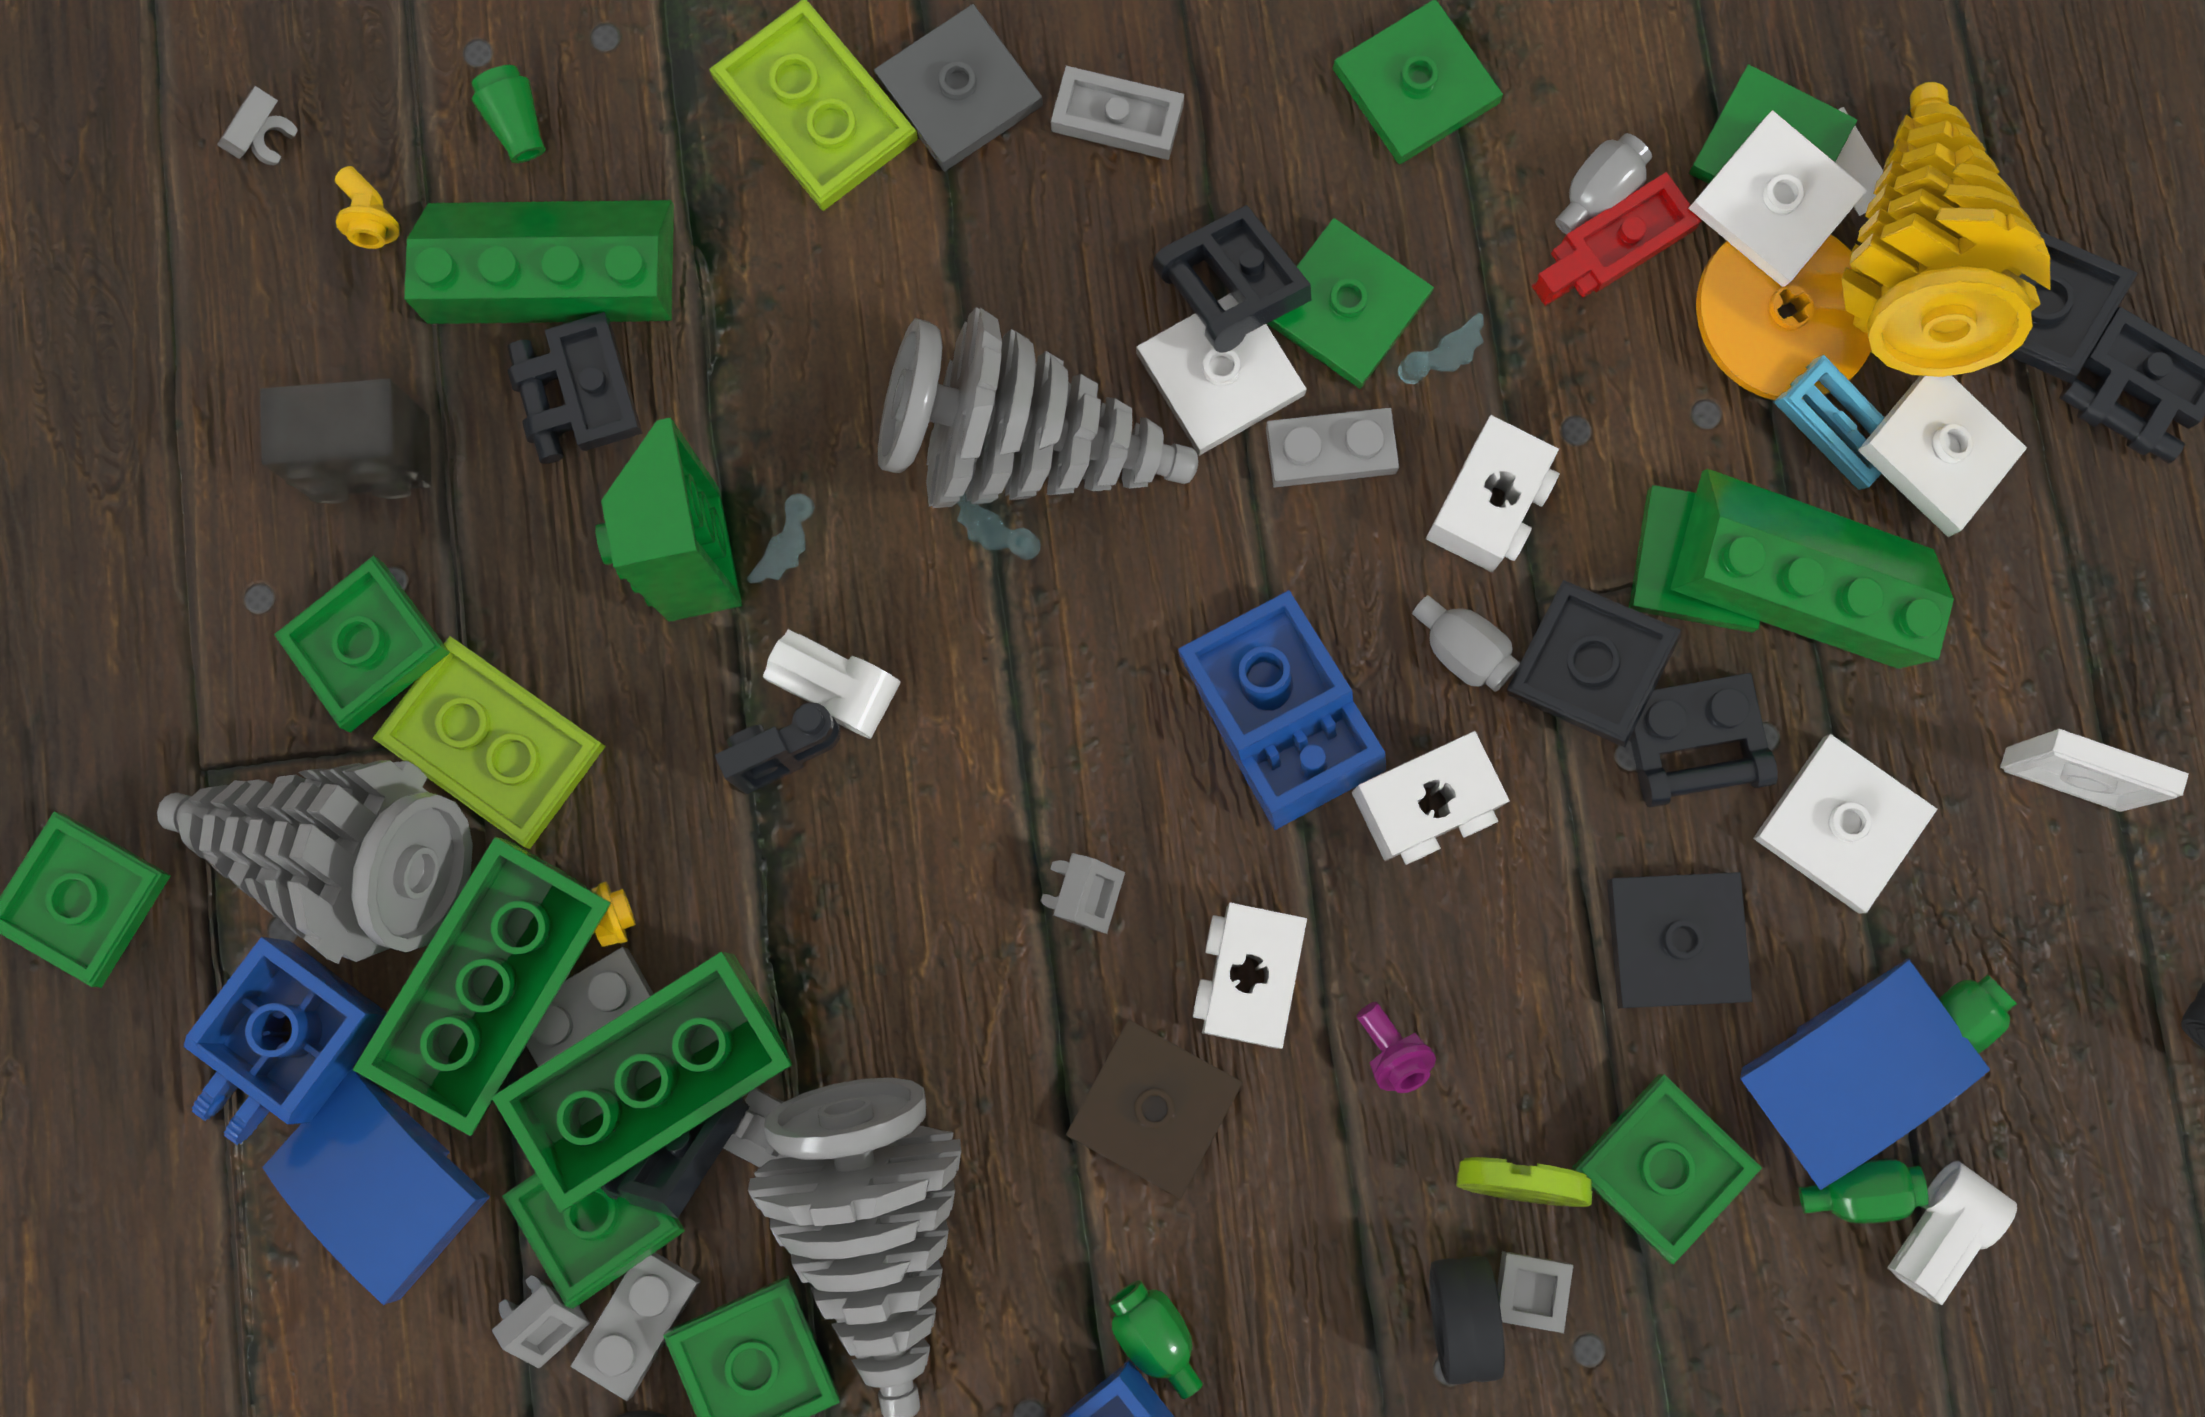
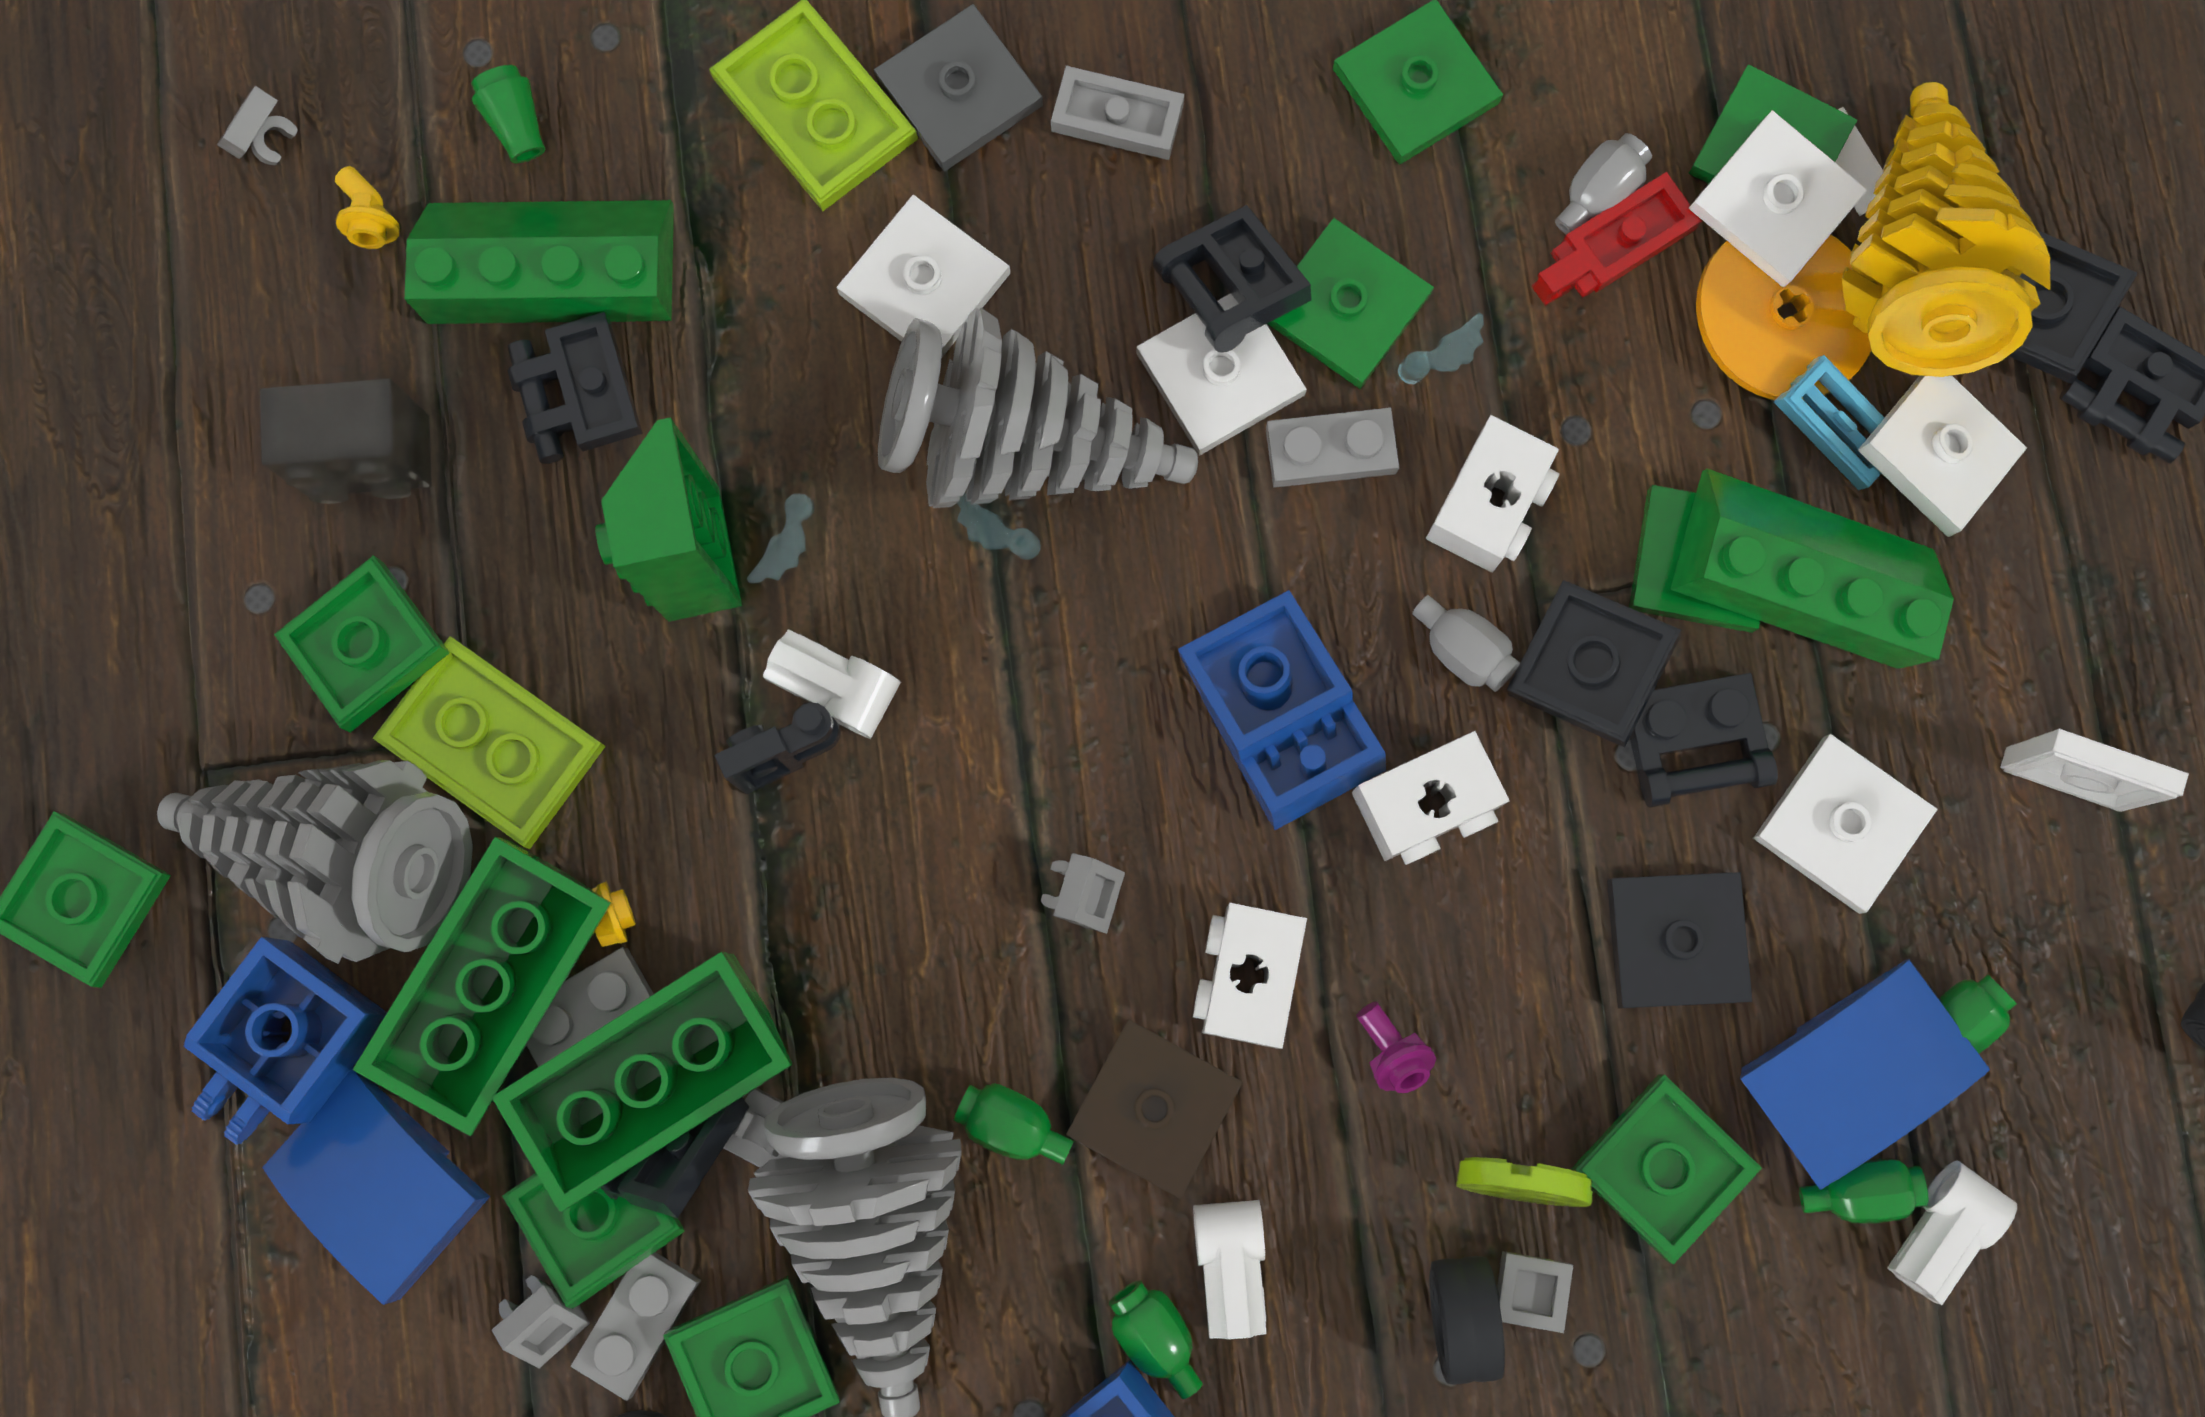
none -> white plate [836,195,1010,358]
none -> green plant [953,1083,1074,1165]
none -> white piece [1193,1200,1266,1339]

